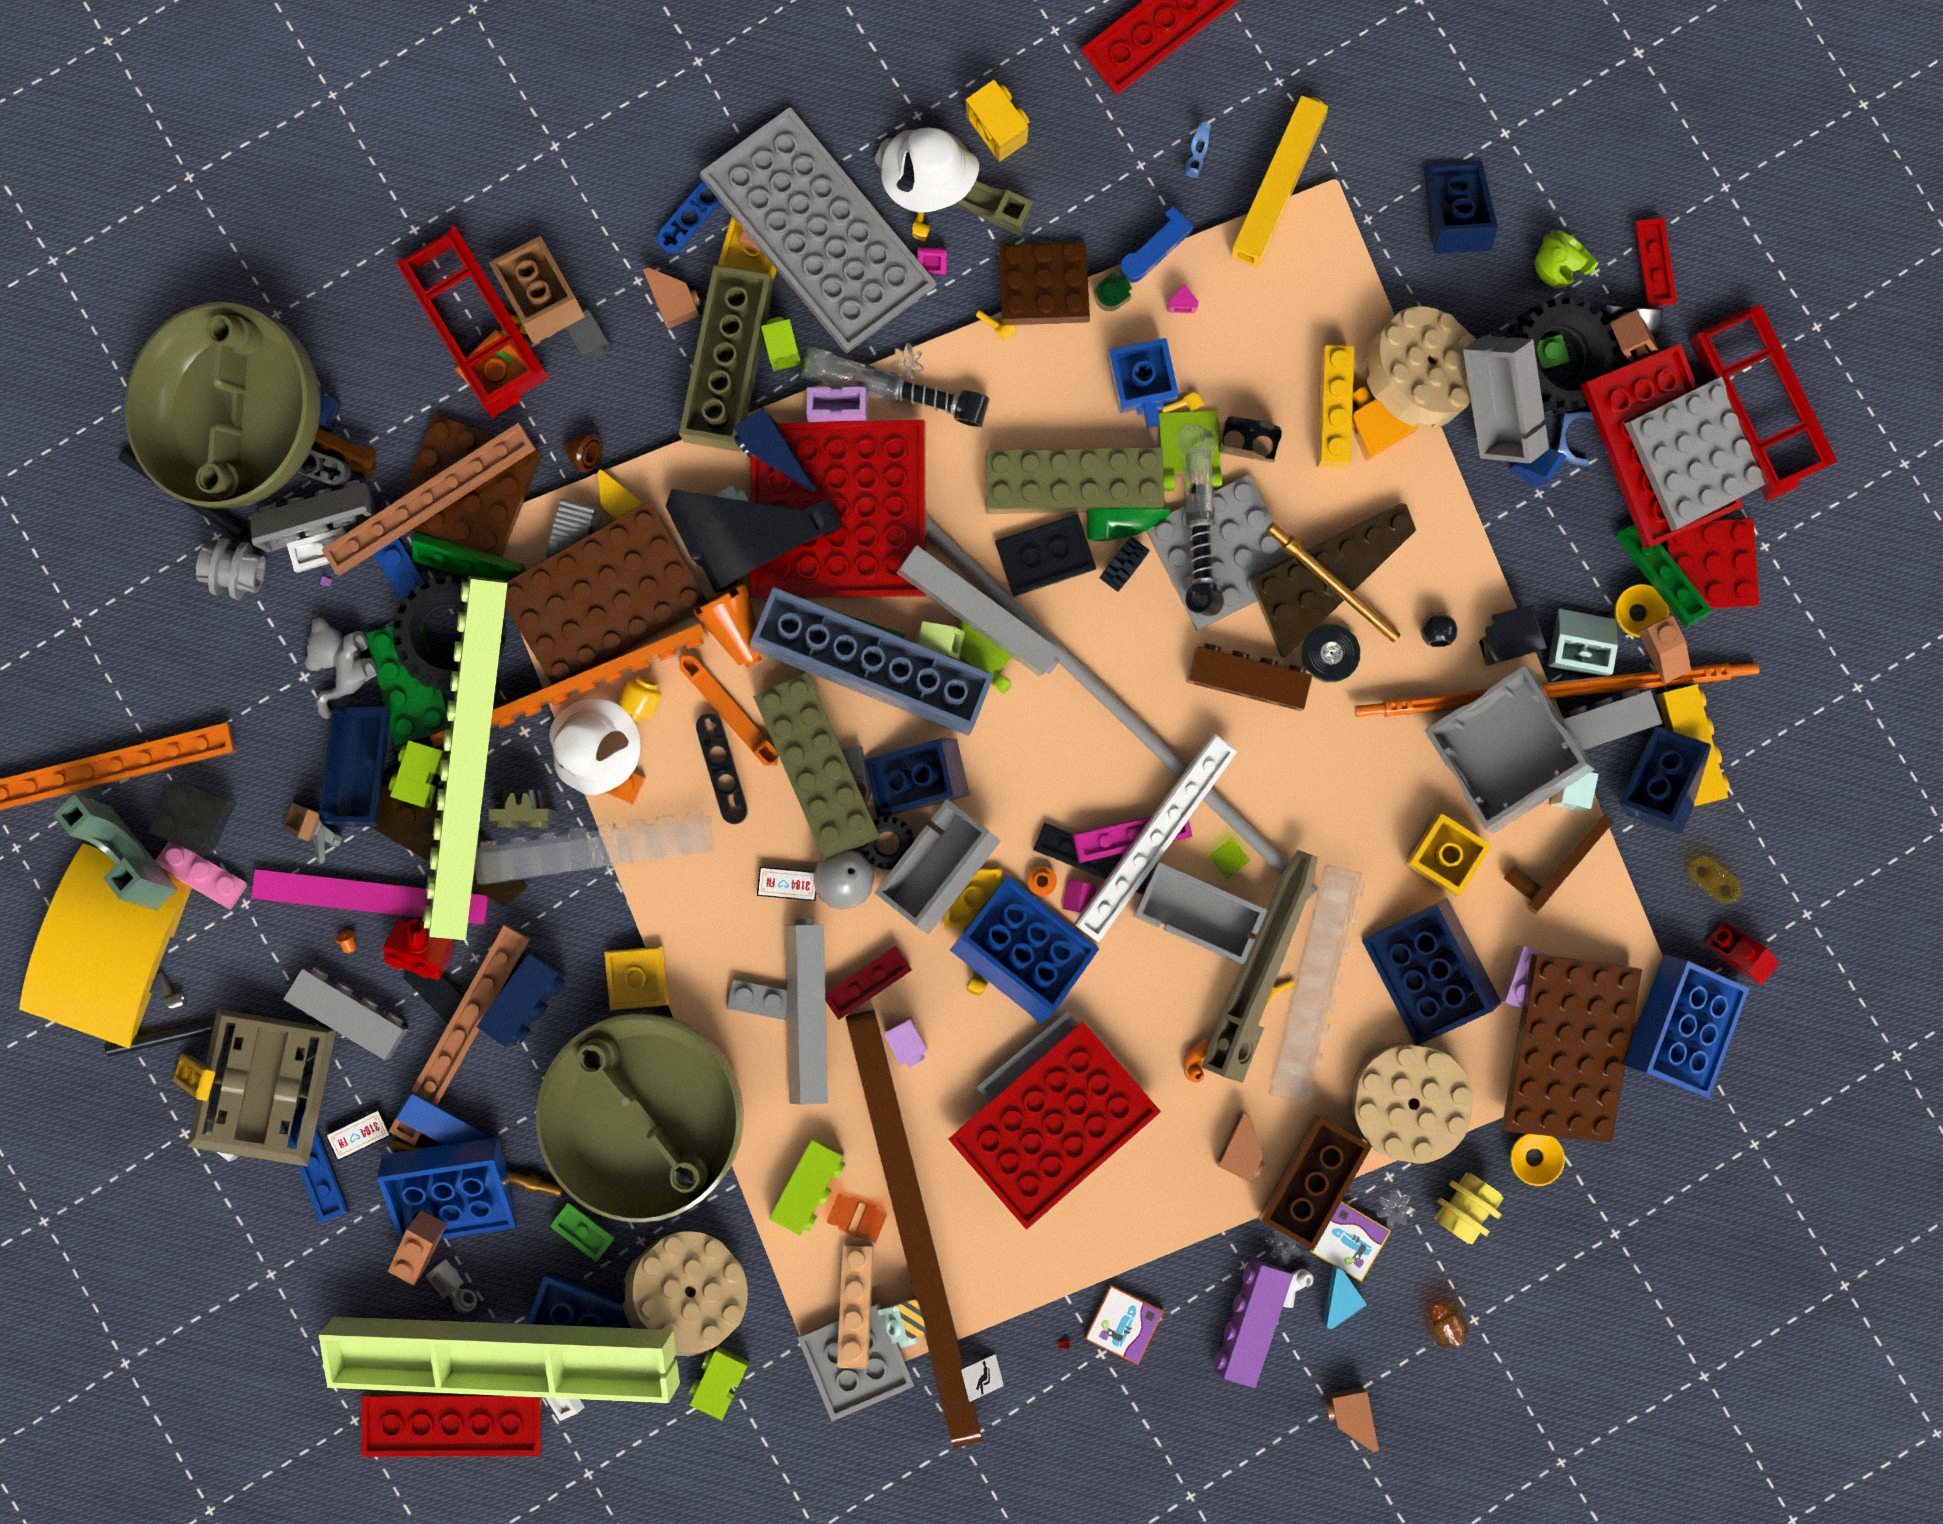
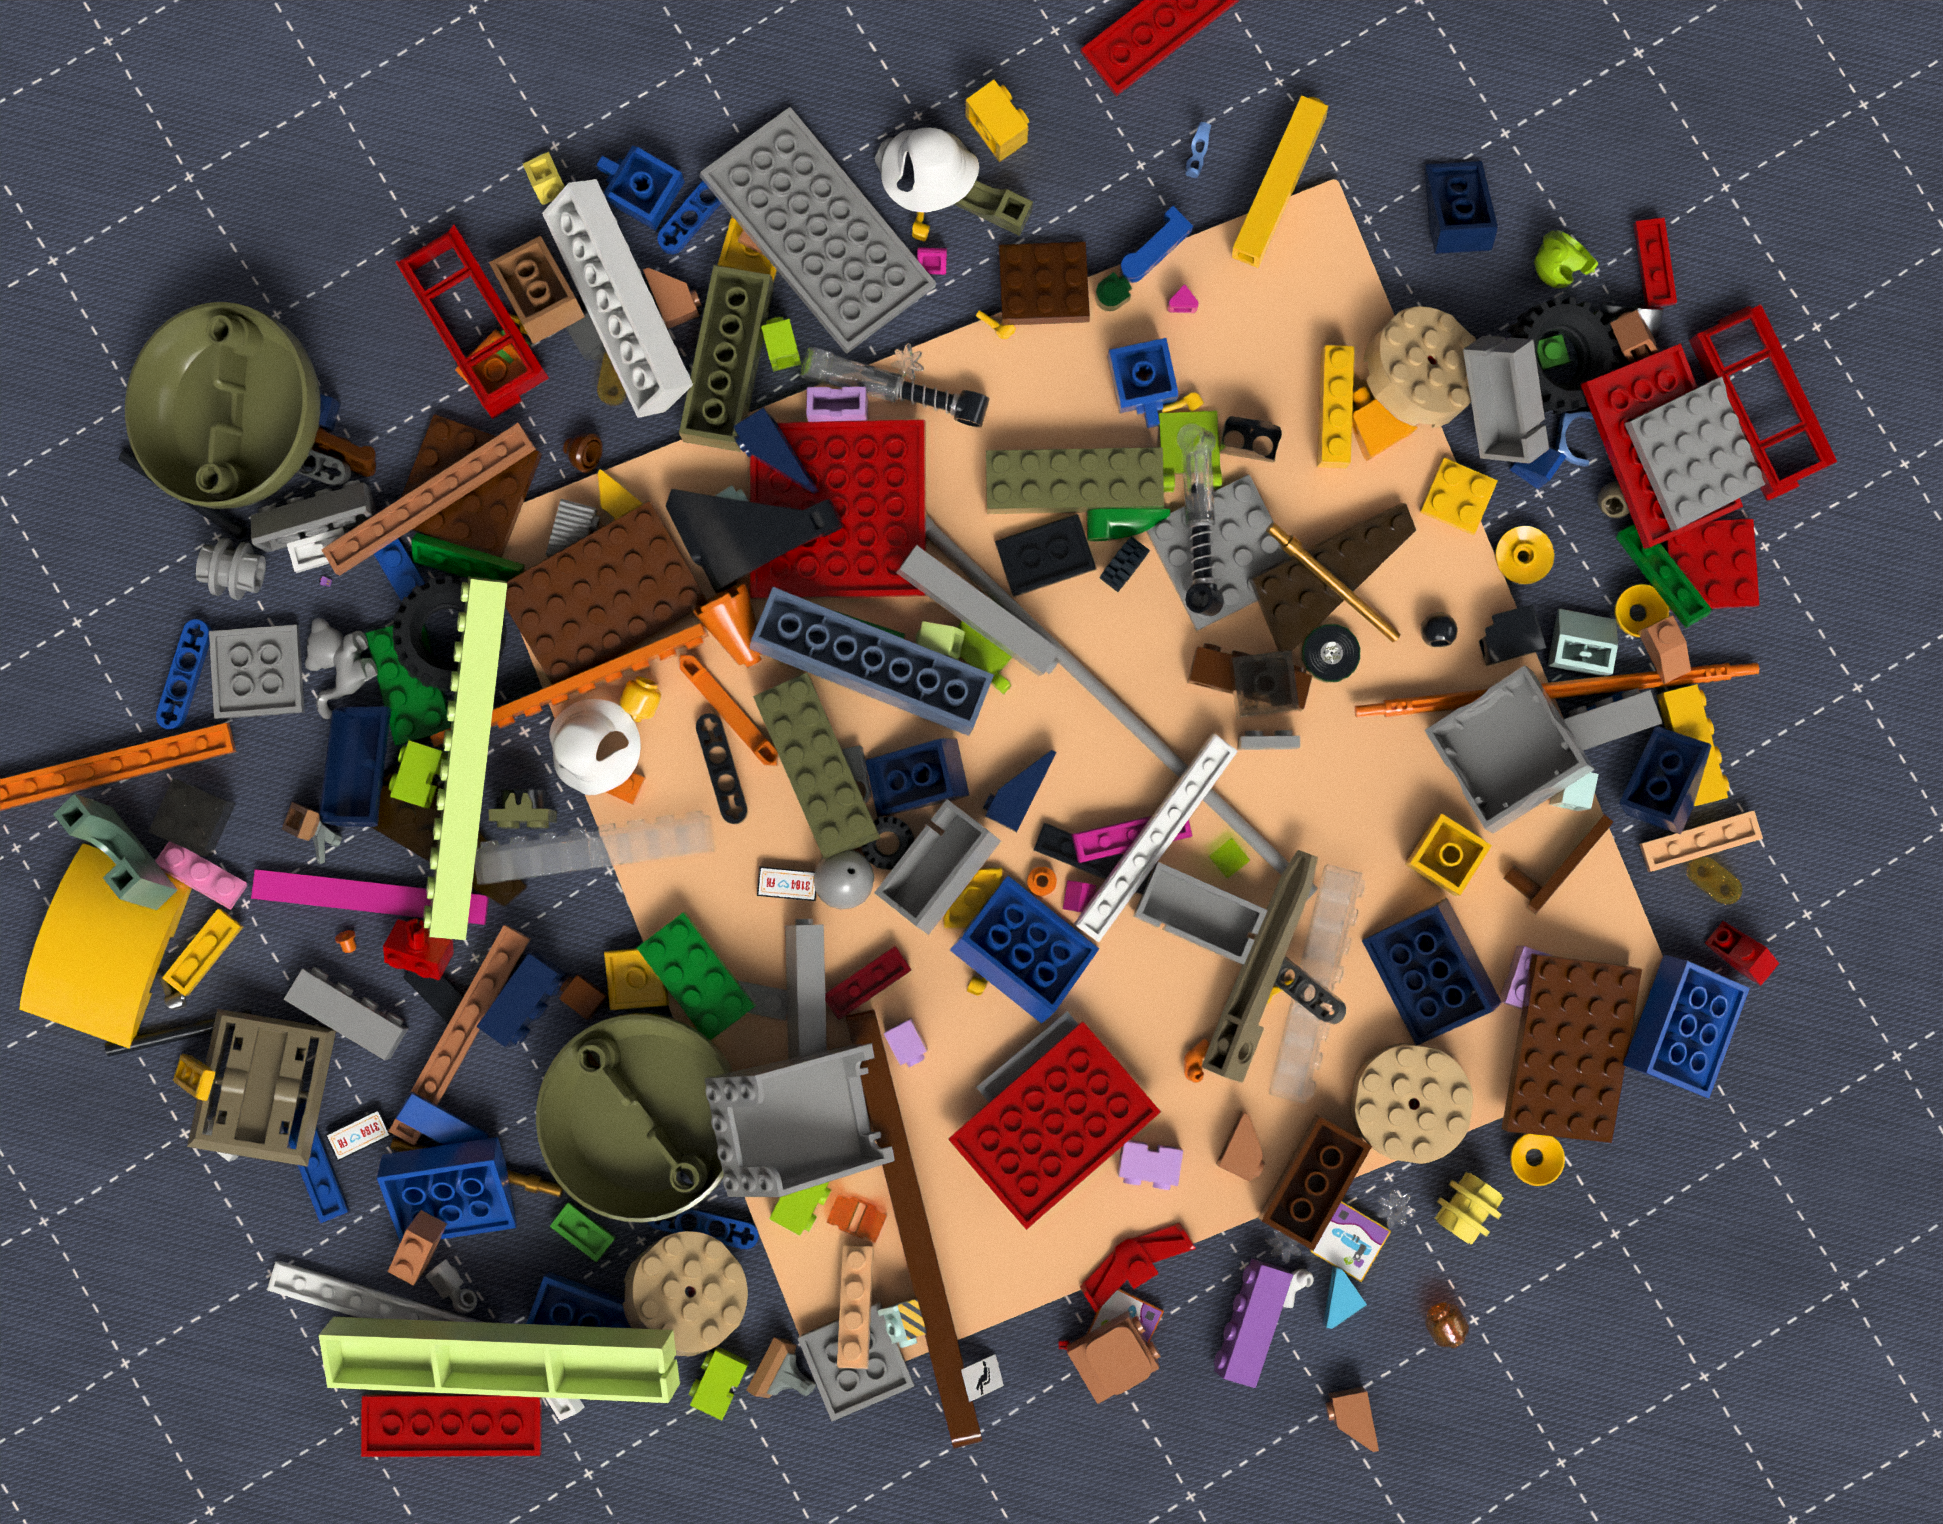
none -> blue beam [156,619,212,730]
none -> yellow plate [162,909,243,996]
none -> light grey plate [209,625,305,719]
none -> white tile [267,1261,486,1323]
none -> light yellow bracket [523,152,565,205]
none -> white brick [542,179,693,418]
none -> reddish brown brick [559,974,608,1020]
none -> blue hinge [596,145,685,231]
none -> clear yellow plate [597,352,627,406]
none -> green plate [637,912,756,1040]
none -> blue beam [648,1208,760,1249]
none -> light grey windscreen [704,1043,895,1197]
none -> piece [746,1337,816,1398]
none -> dark blue slope [983,750,1057,833]
none -> nougat brick [1067,1311,1161,1404]
none -> red plate [1080,1223,1196,1313]
none -> lavender brick [1118,1140,1183,1190]
none -> clear smoke brick [1229,650,1299,719]
none -> light grey plate [1238,730,1300,750]
none -> dark grey beam [1274,956,1346,1024]
none -> yellow plate [1420,458,1498,535]
none -> yellow dish [1495,526,1554,584]
none -> dark tan piece [1597,481,1630,518]
none -> light nougat plate [1639,811,1763,872]

